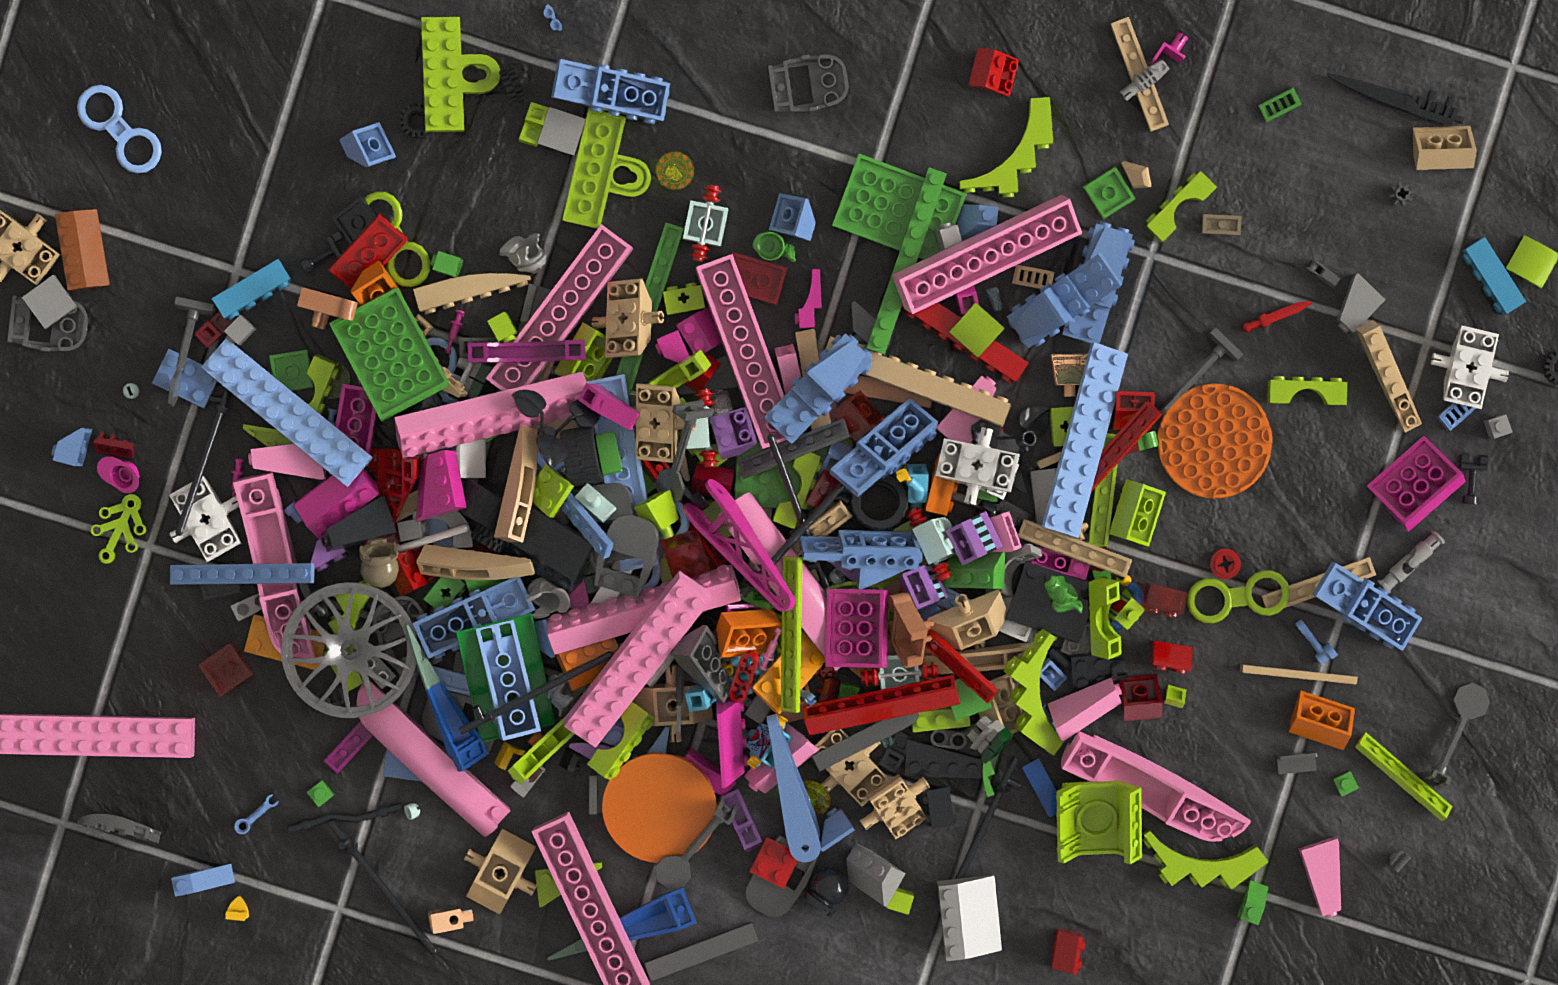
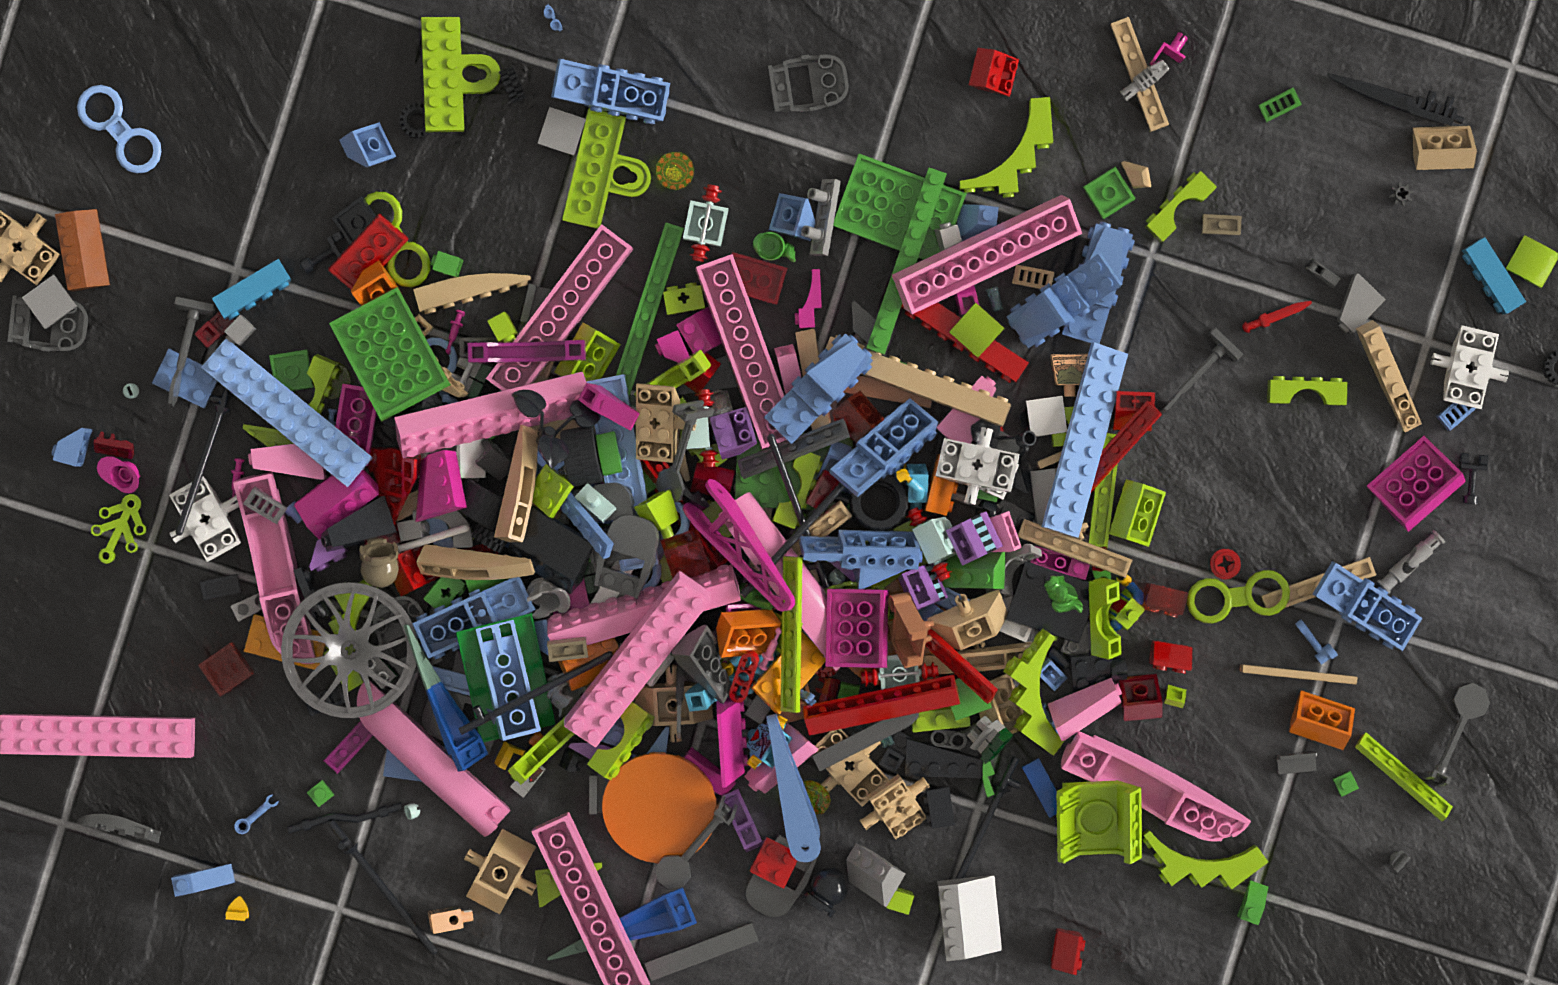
medium blue plate [170,563,314,585] -> none
nougat piece [297,287,361,330] -> none
light grey helmet [499,233,547,274] -> none
lime slope [519,102,549,147] -> none
tan slope [592,279,664,358] -> none
medium blue slope [820,807,855,852] -> none
bright green leg [1126,431,1159,455] -> none
orange tile [1157,384,1272,498] -> none
bright pink slope [1298,837,1341,918] -> none
light grey brick [1483,414,1512,439] -> none
none -> flat silver slope [243,487,287,524]
none -> dark grey panel [475,438,512,481]
none -> dark tan plate [547,637,588,662]
none -> light grey plate [801,179,840,256]
none -> white sticker [1026,396,1067,436]

